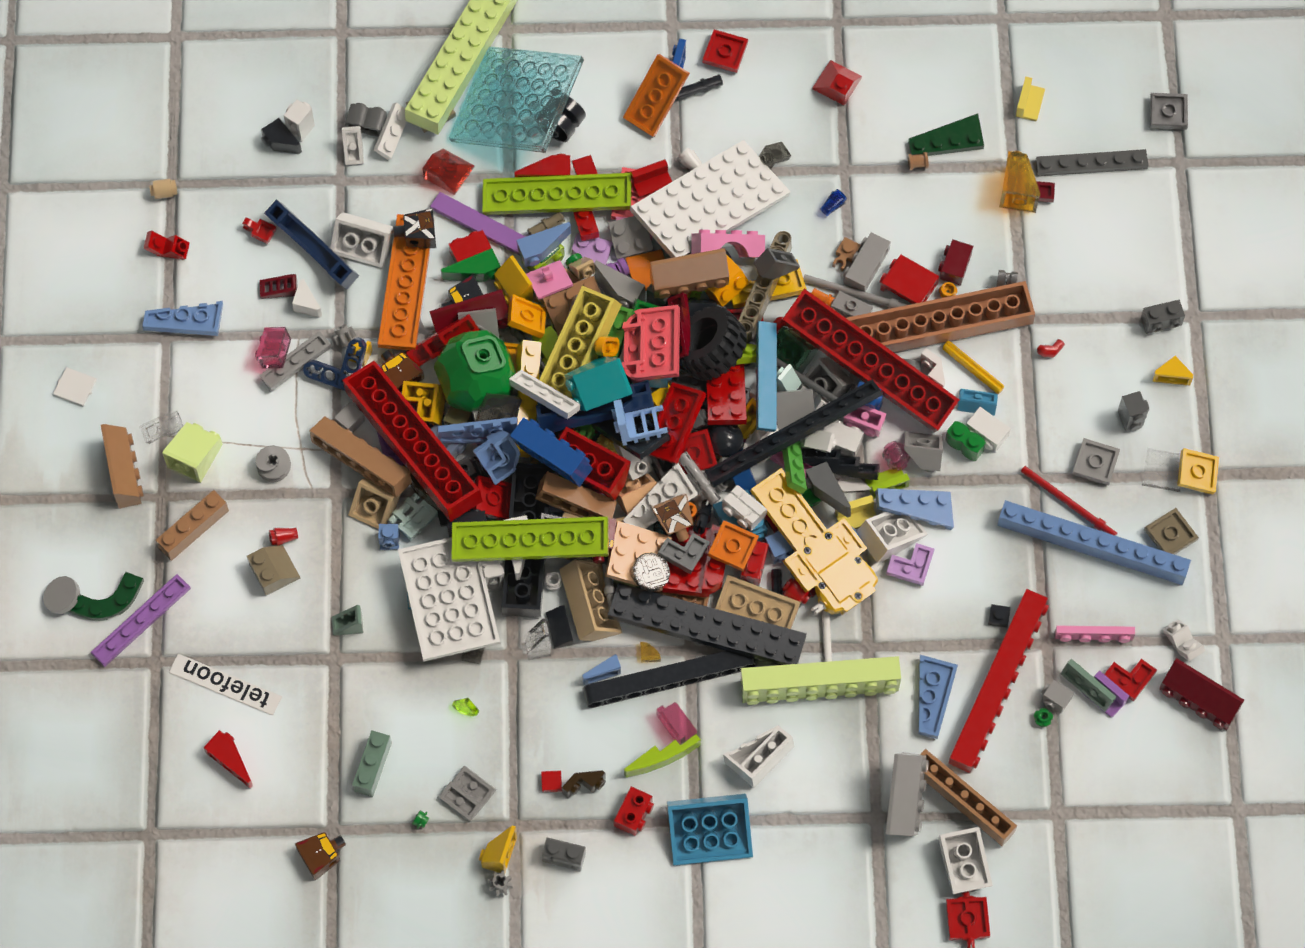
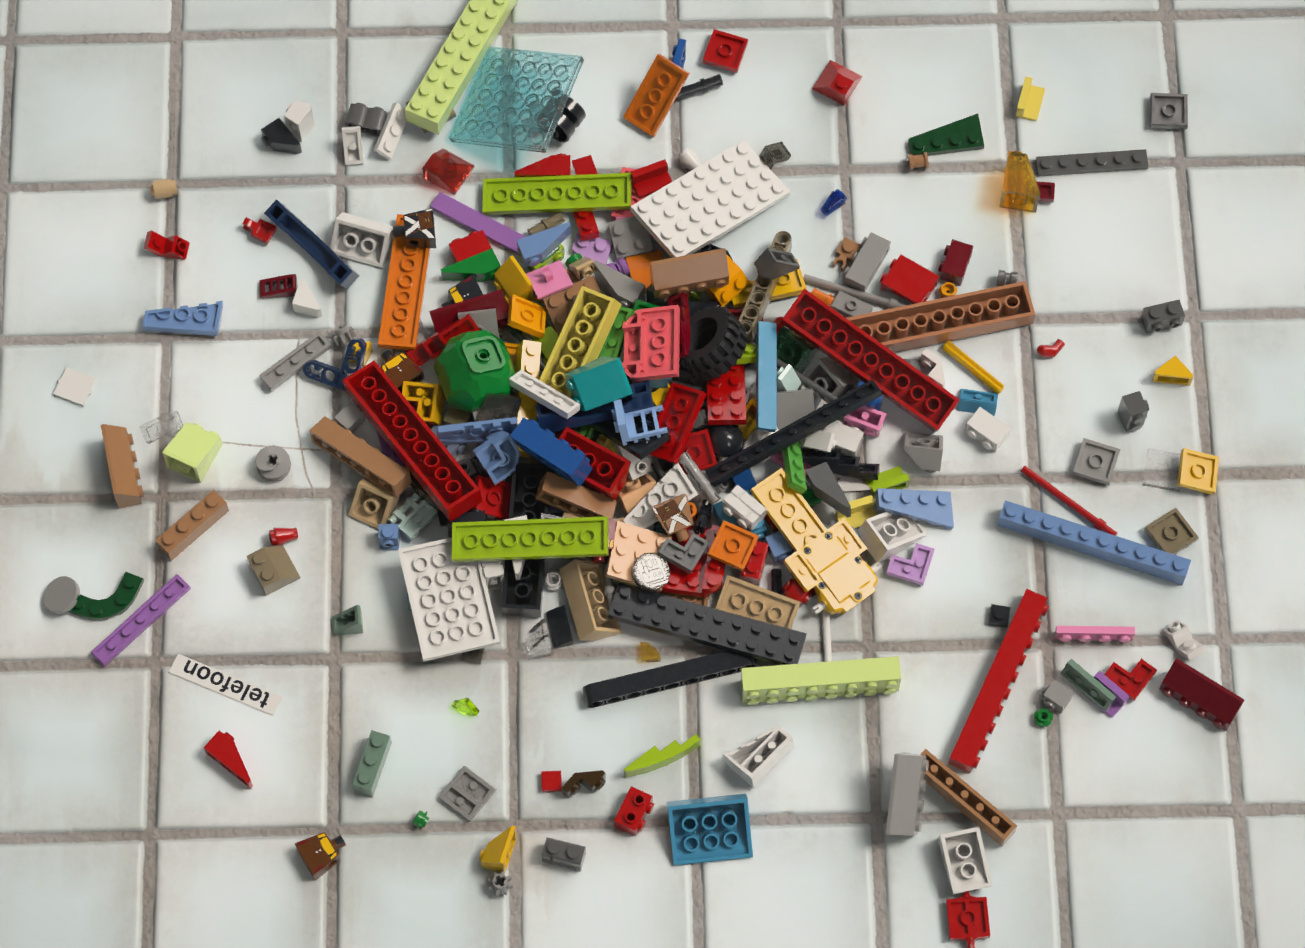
clear pink brick [255,327,291,369] -> none
medium blue slope [582,654,621,685] -> none
light orange plate [594,336,620,357] -> none
clear pink panel [656,702,697,745] -> none
bright pink arch [691,230,765,258] -> none
clear pink head [882,441,910,471] -> none
medium blue wing [919,655,958,739] -> none
green brick [945,421,986,461] -> none

